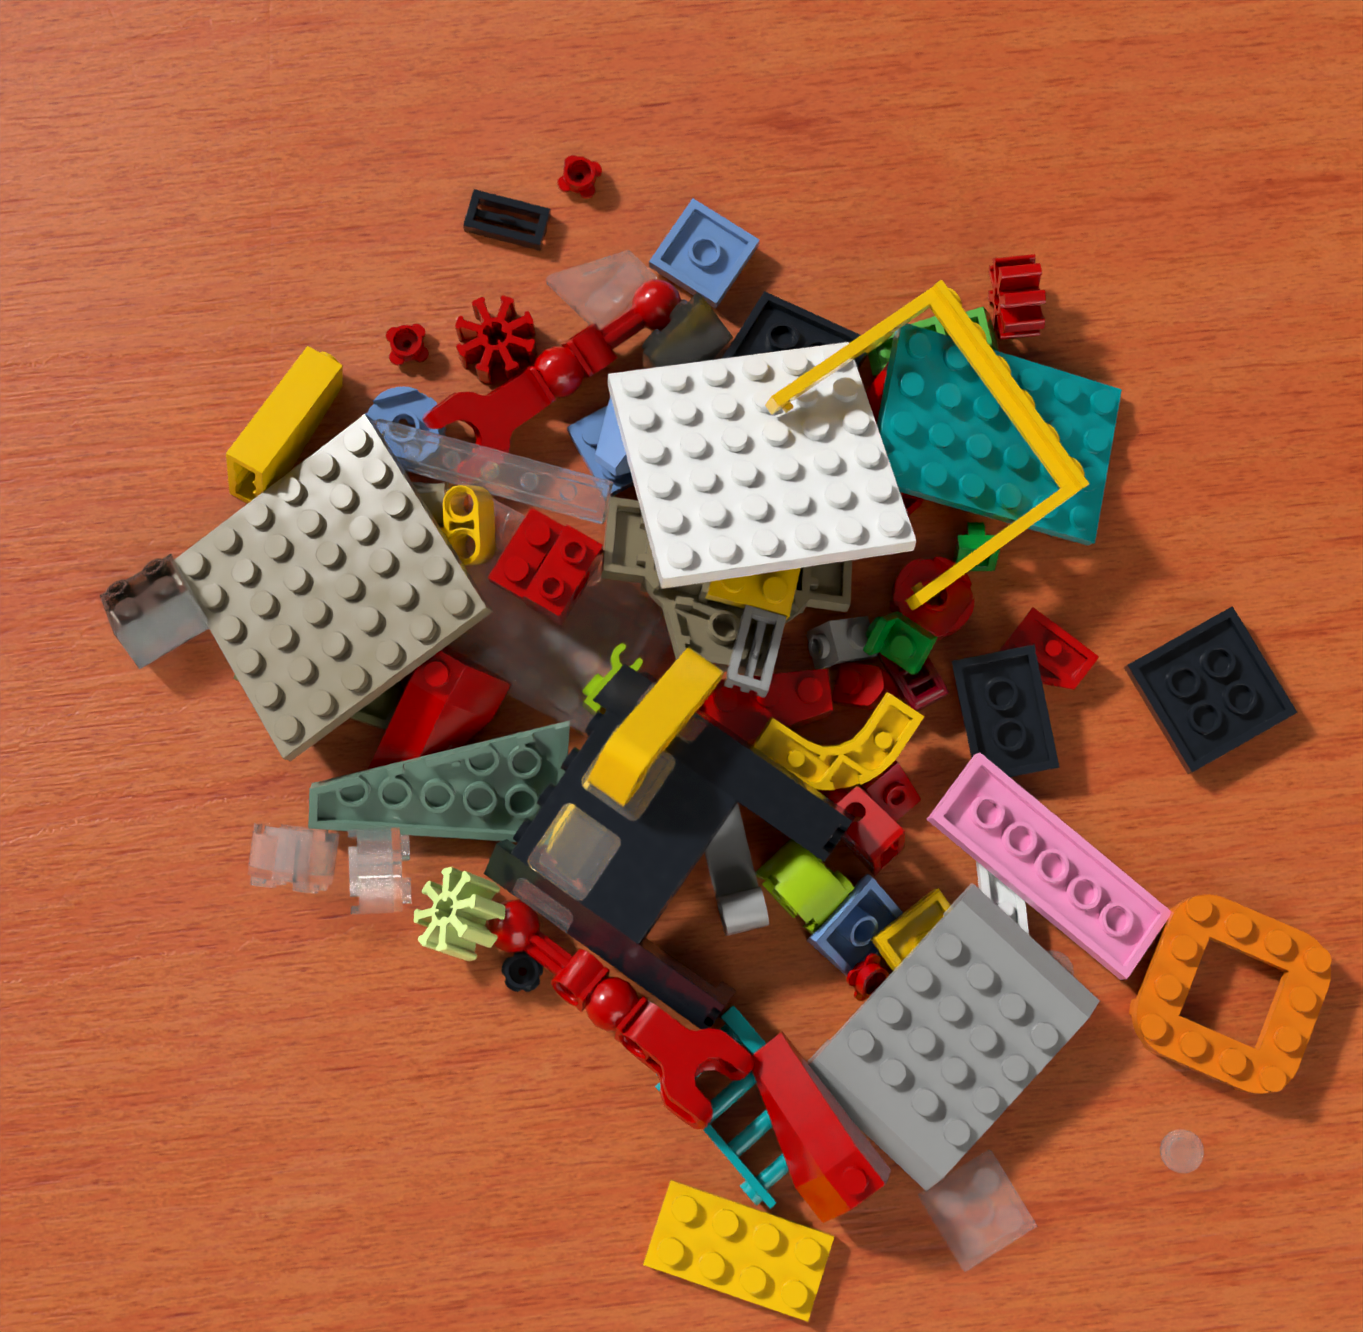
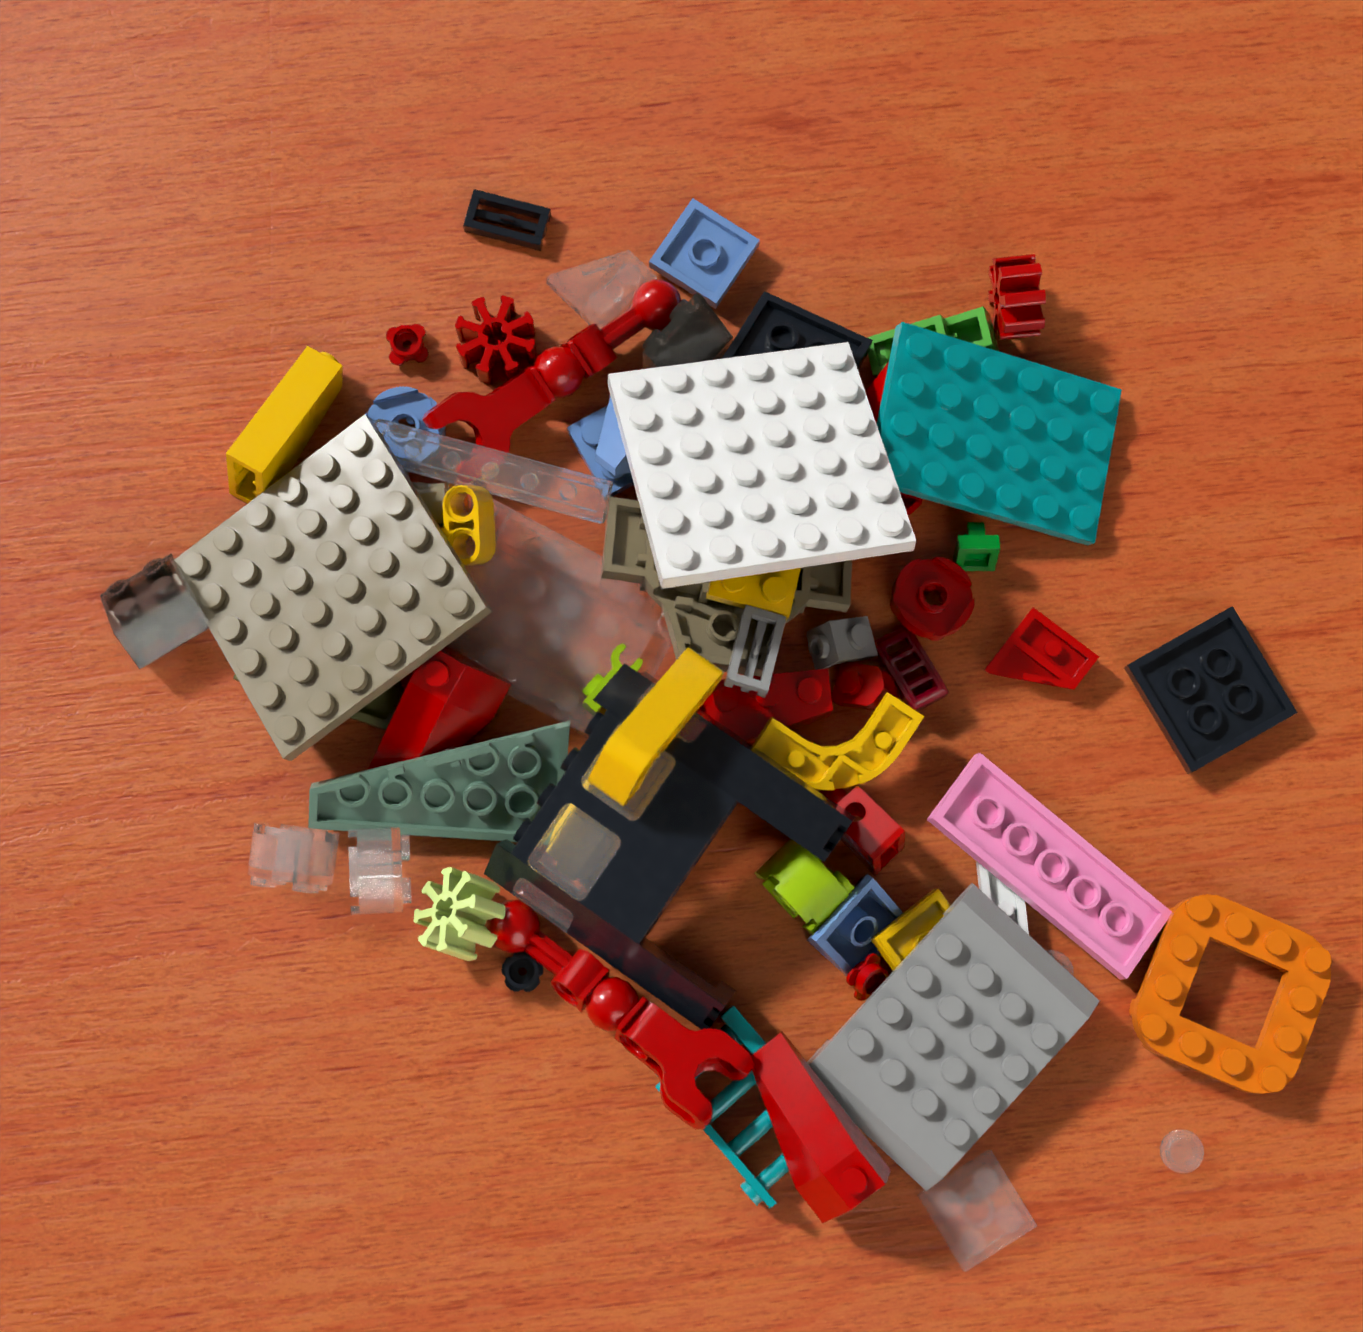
red brick [488,507,604,626] -> none
red plate [557,155,602,199] -> none
yellow plate [643,1179,834,1322] -> none
light grey beam [705,804,769,936] -> none
yellow piece [765,279,1089,611] -> none
red bracket [858,760,921,822] -> none
green bracket [863,611,938,675] -> none
black plate [951,645,1059,777] -> none

